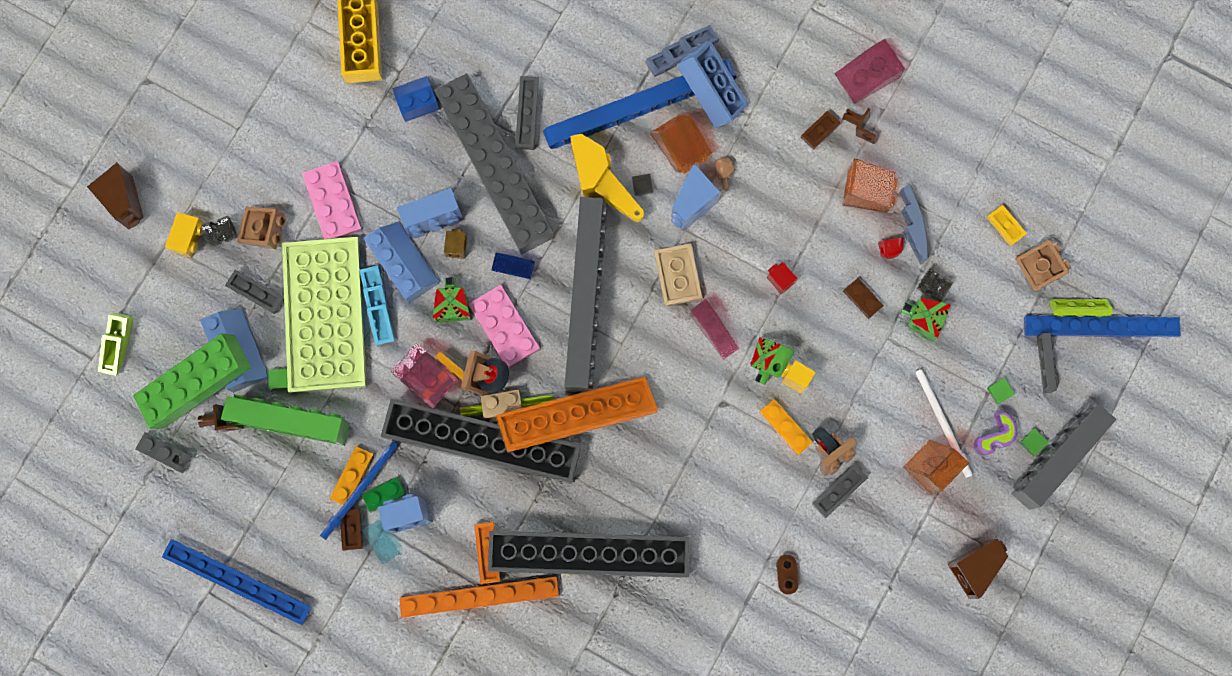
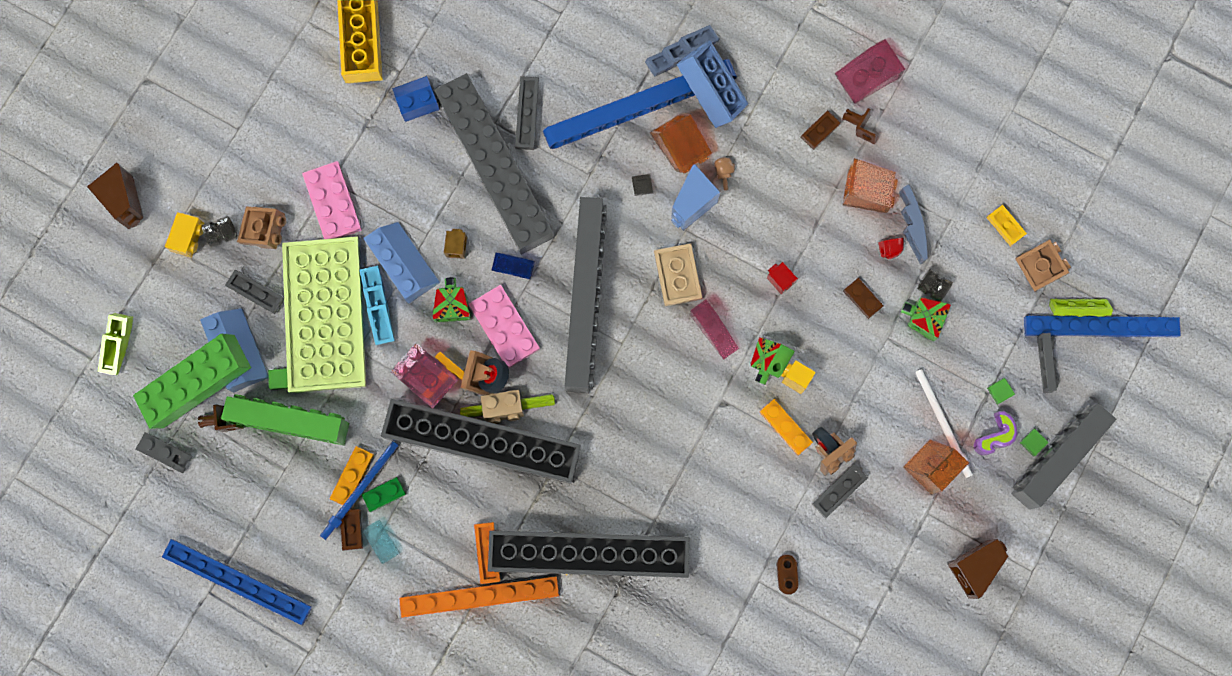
medium blue brick [378,494,432,533] -> none
medium blue brick [397,188,463,238] -> none
orange plate [496,377,658,453] -> none
yellow slope [570,134,644,222] -> none

